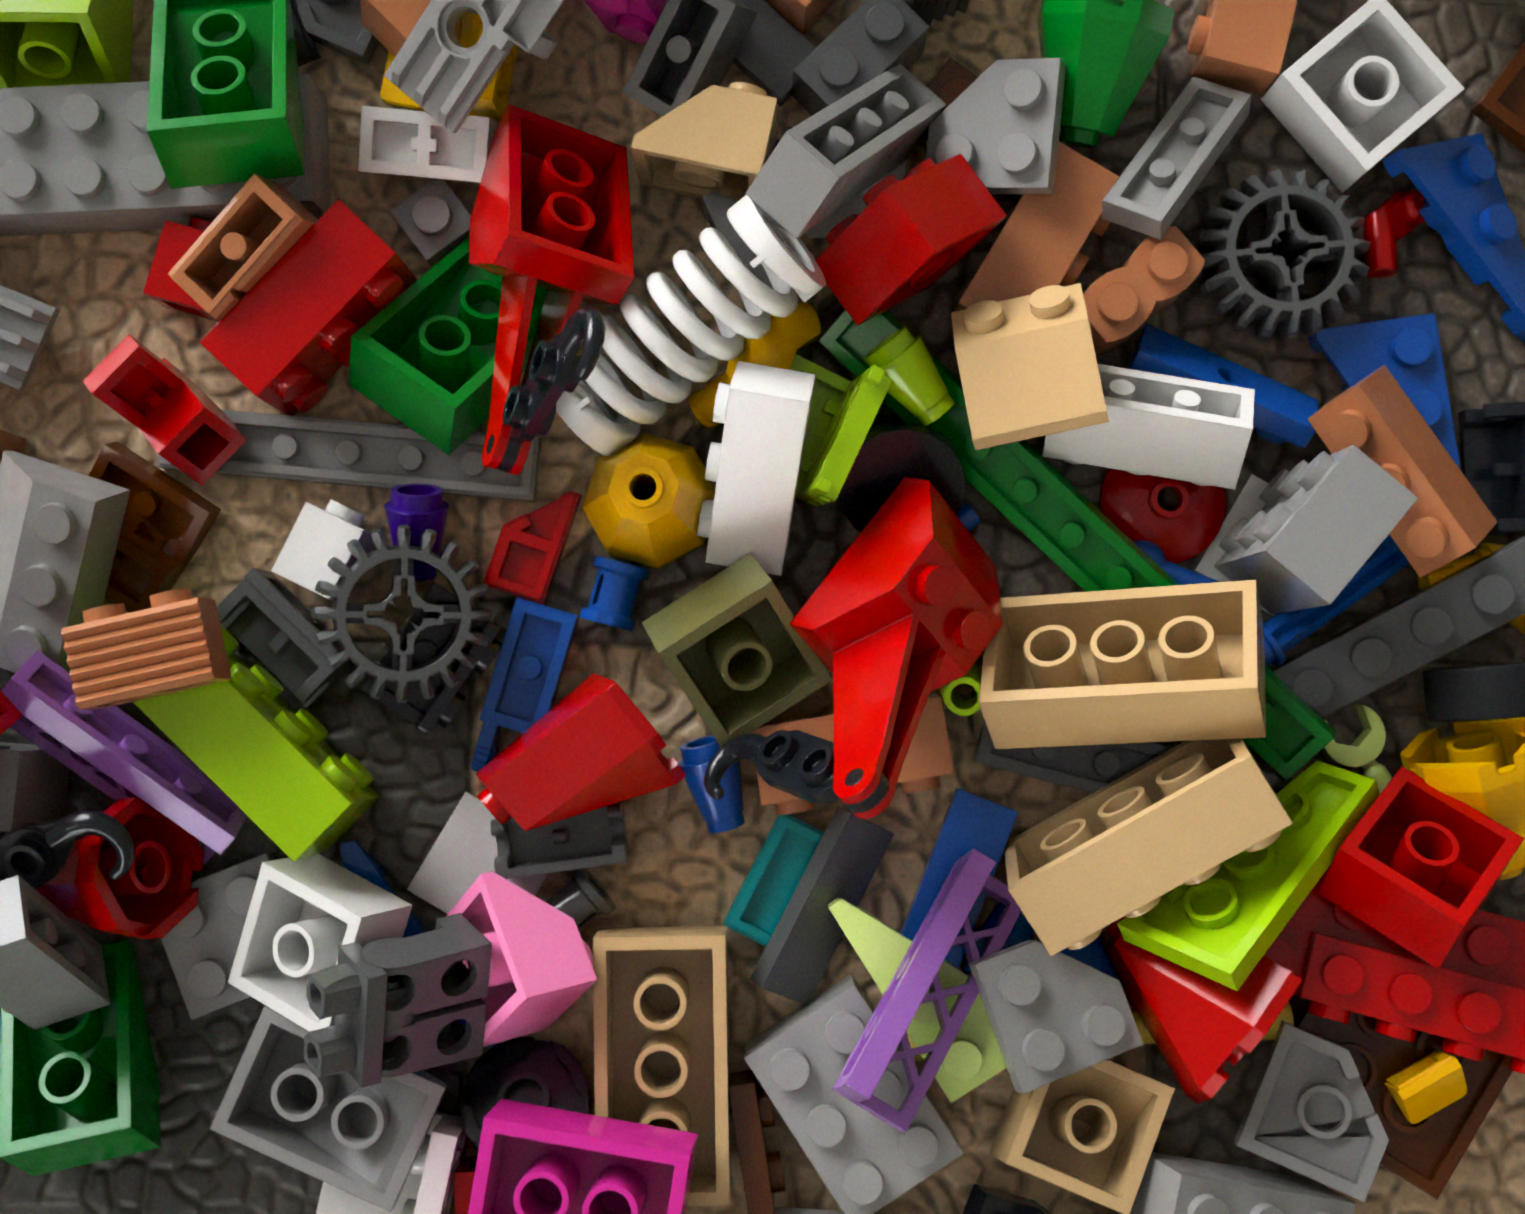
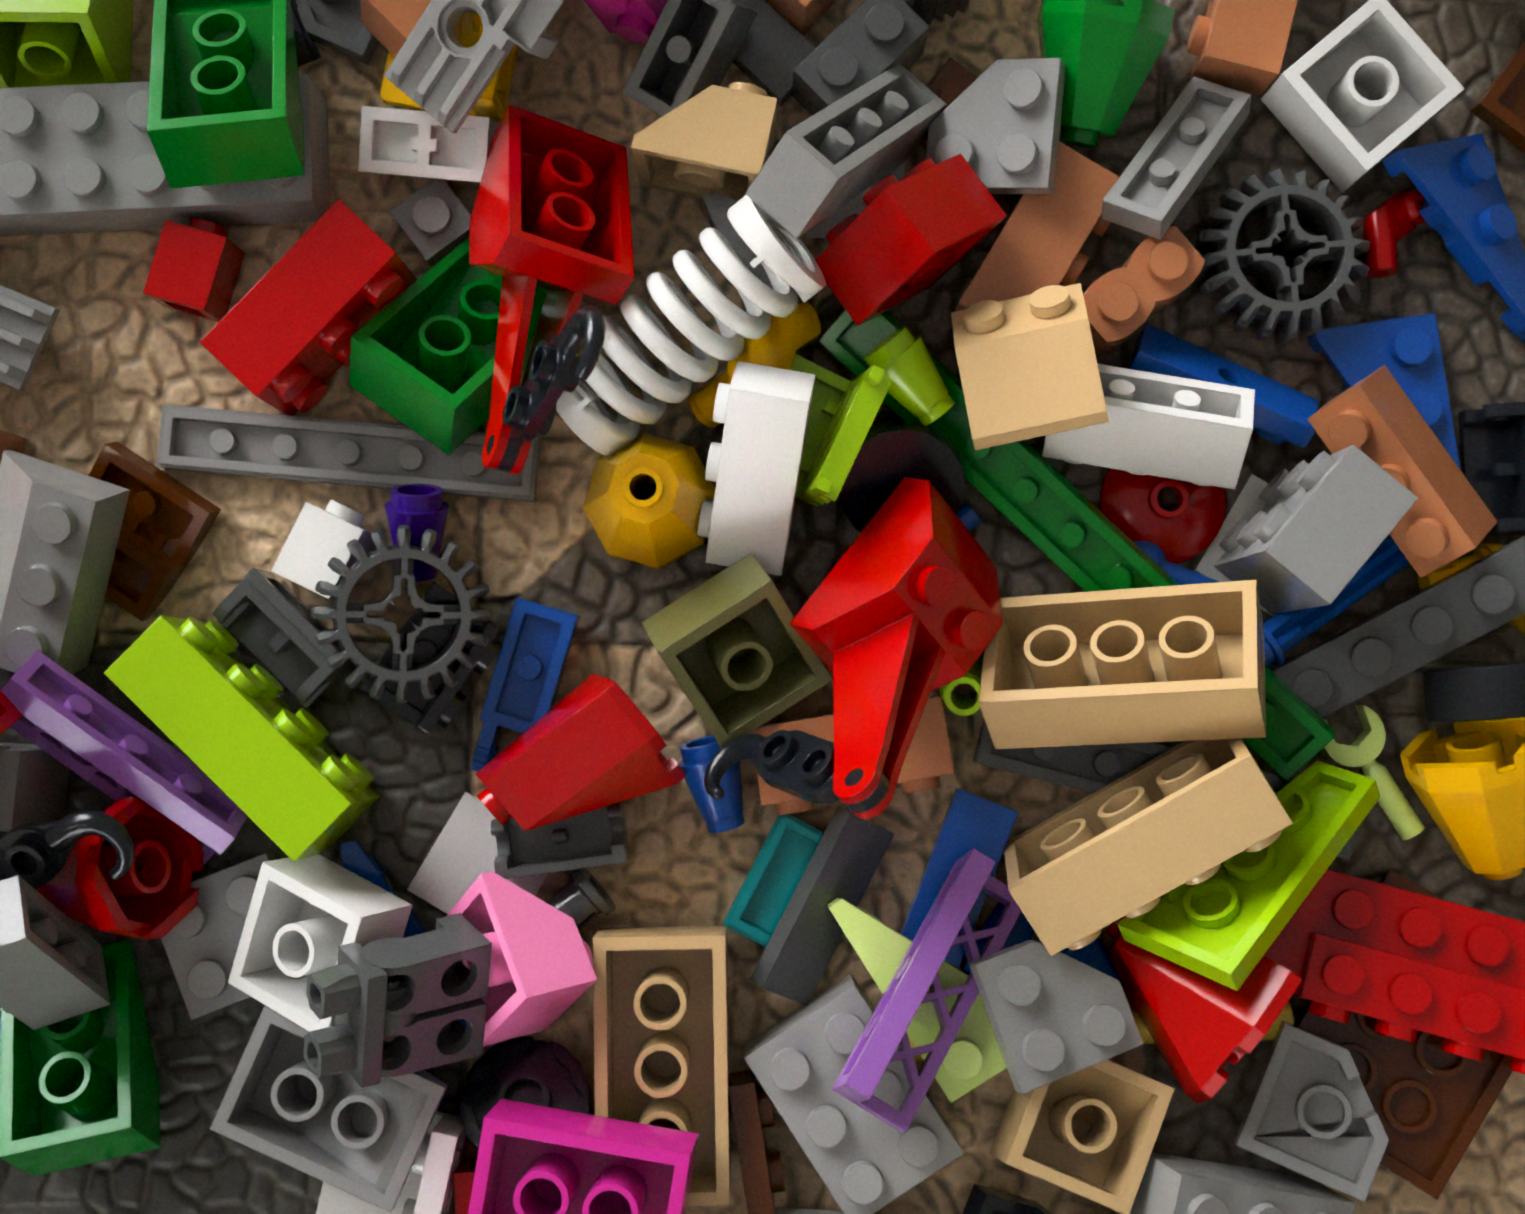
nougat brick [61,588,232,710] -> none
red brick [82,334,247,486] -> none
nougat brick [168,173,318,320] -> none
red tile [483,491,582,606] -> none
blue bush [579,556,650,632] -> none
red brick [1317,766,1524,969] -> none
yellow slope [1384,1050,1468,1124] -> none

